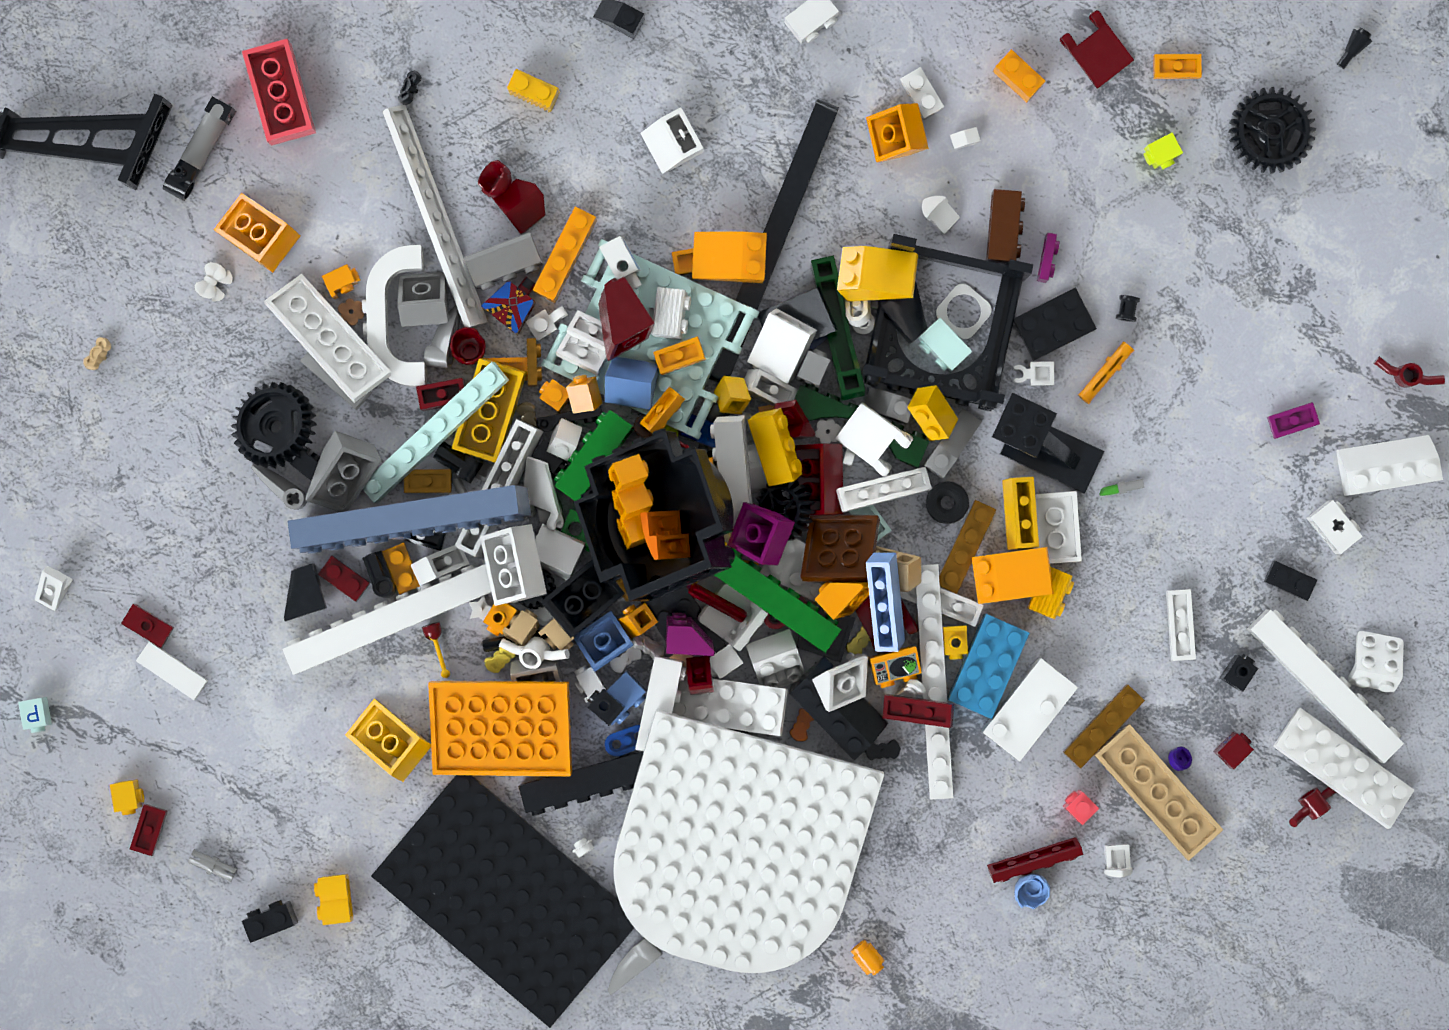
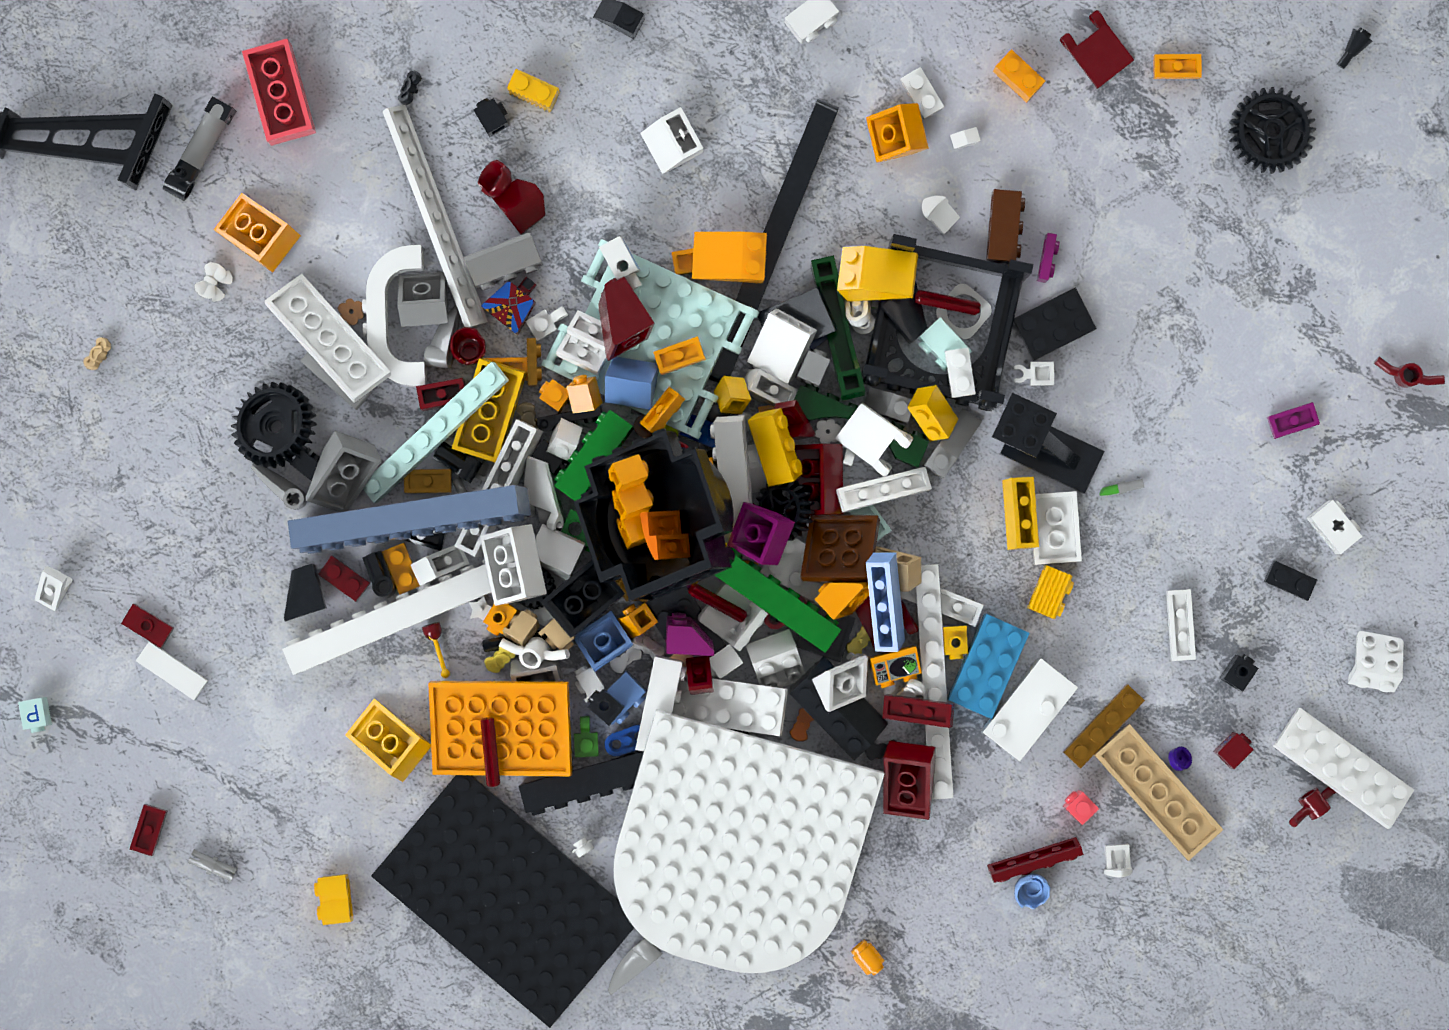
yellow brick [110,779,145,816] -> none
black brick [242,900,298,943] -> none
light orange brick [322,264,361,299] -> none
light orange brick [533,206,597,303] -> none
white brick [651,287,691,339] -> none
black tyre [926,481,969,524] -> none
pearl gold plate [939,500,996,594] -> none
light orange slope [972,547,1054,604] -> none
light orange pin [1078,341,1135,404] -> none
black bush [1115,295,1140,322] -> none
neon yellow brick [1144,132,1183,170] -> none
white brick [1247,609,1404,763] -> none
white slope [1336,435,1443,496] -> none
none -> black brick [473,98,509,138]
none -> dark red axle [480,717,500,787]
none -> bright green plate [574,716,599,757]
none -> dark red slope [883,741,936,820]
none -> dark red axle [915,290,981,315]
none -> white plate [944,348,976,398]

